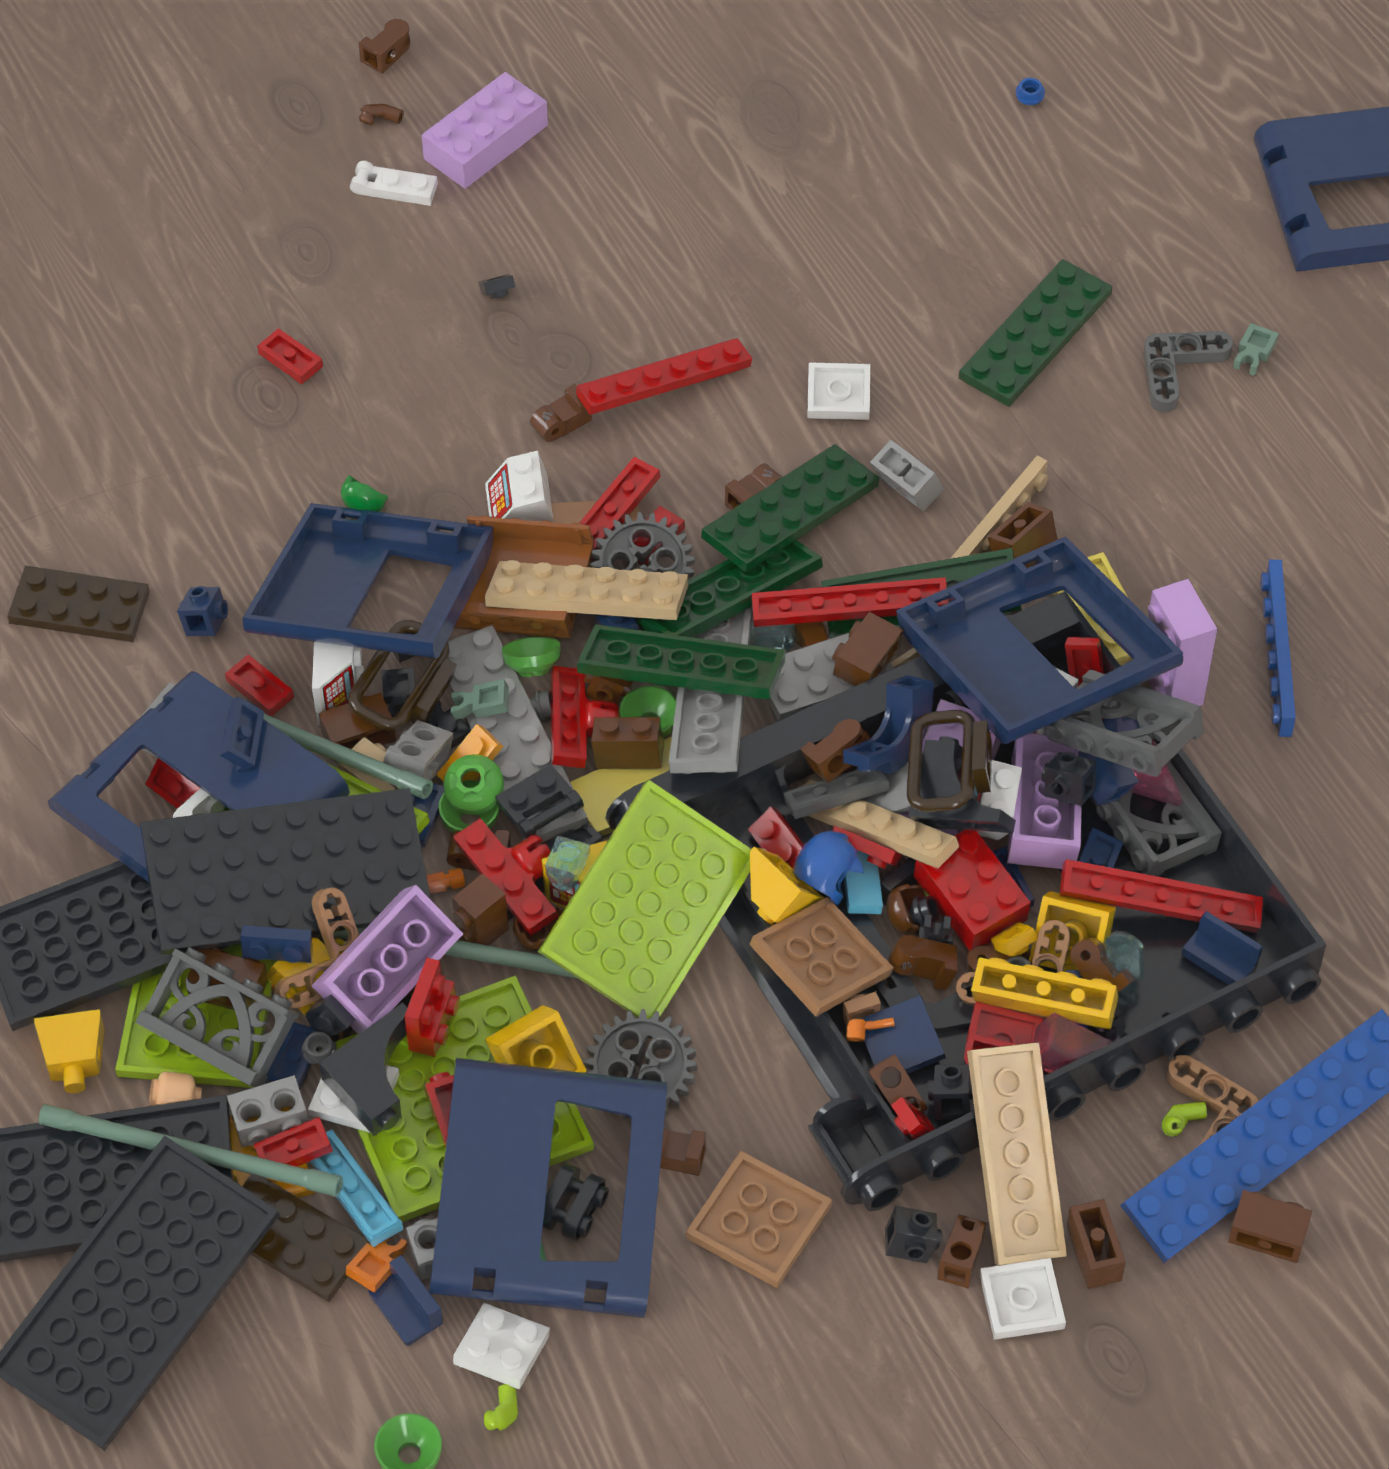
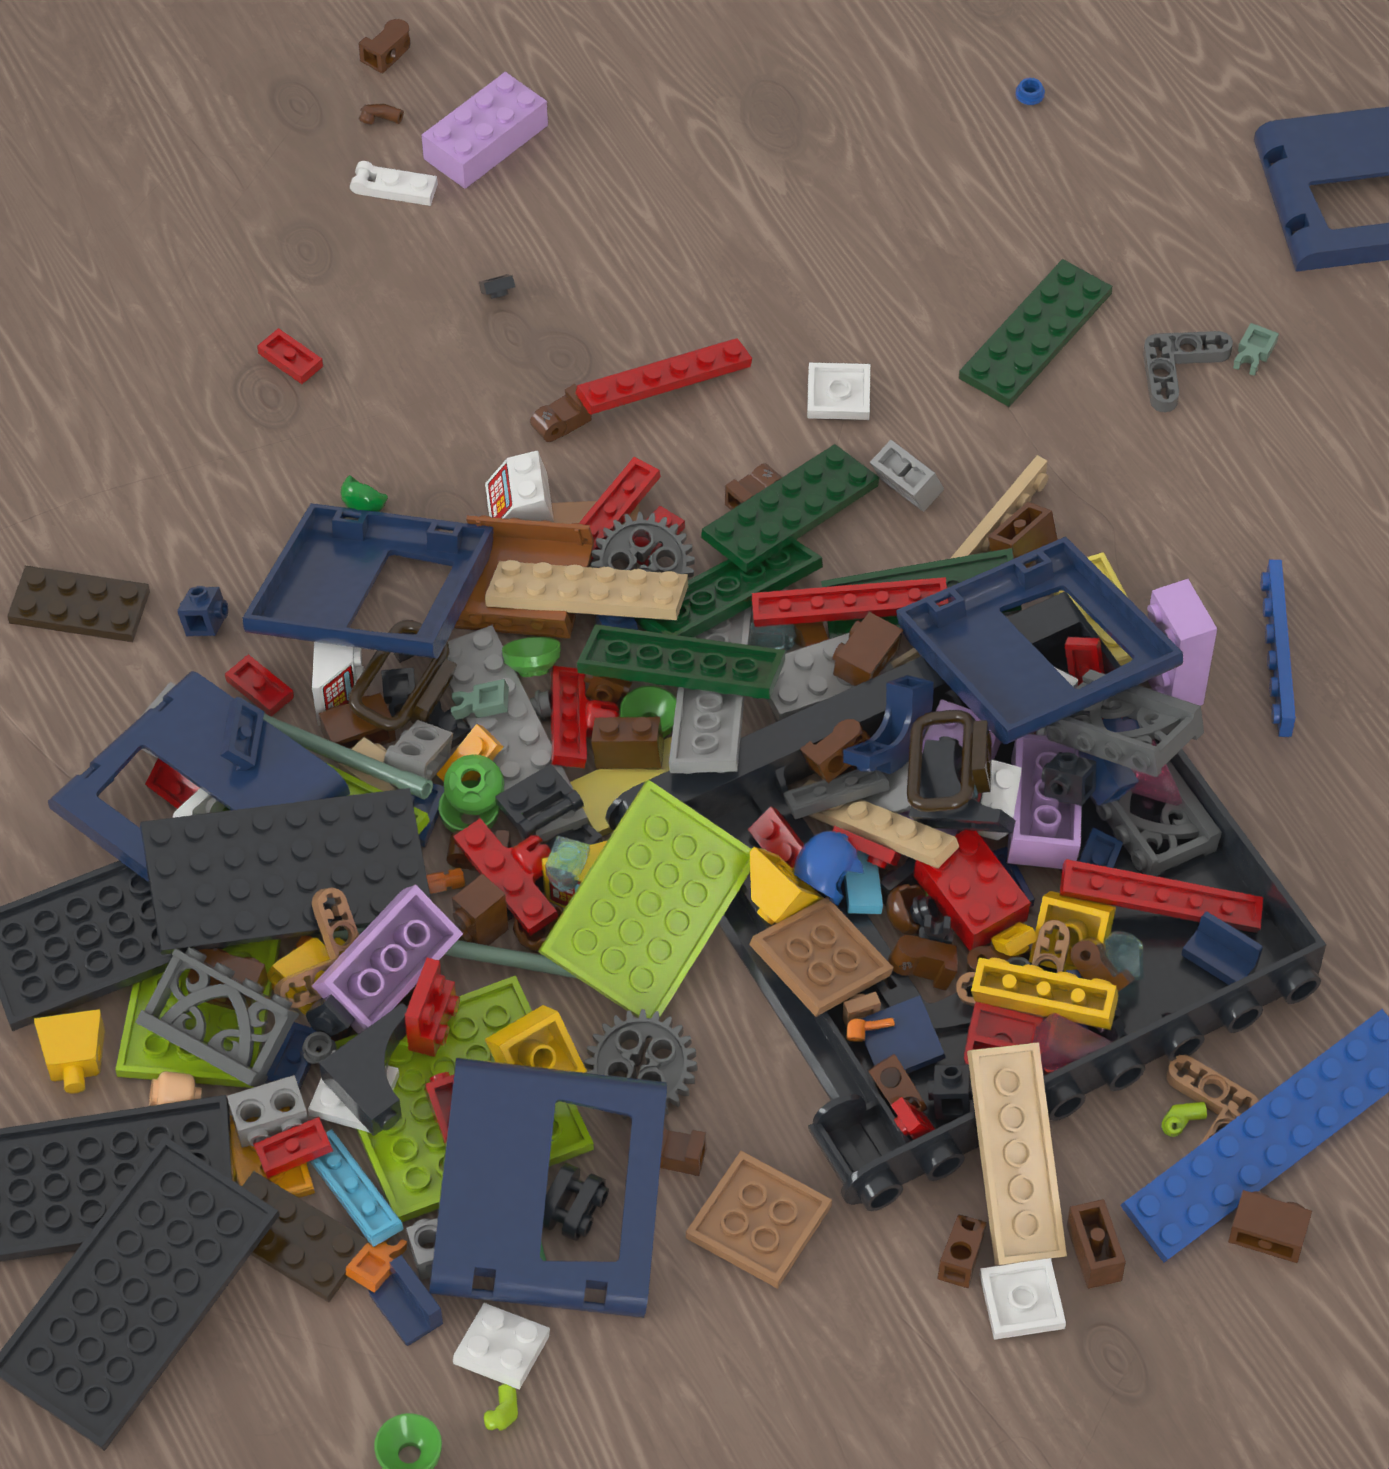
sand green piece [39,1104,343,1197] -> none
dark blue plate [241,925,313,963] -> none
black brick [885,1205,942,1263] -> none

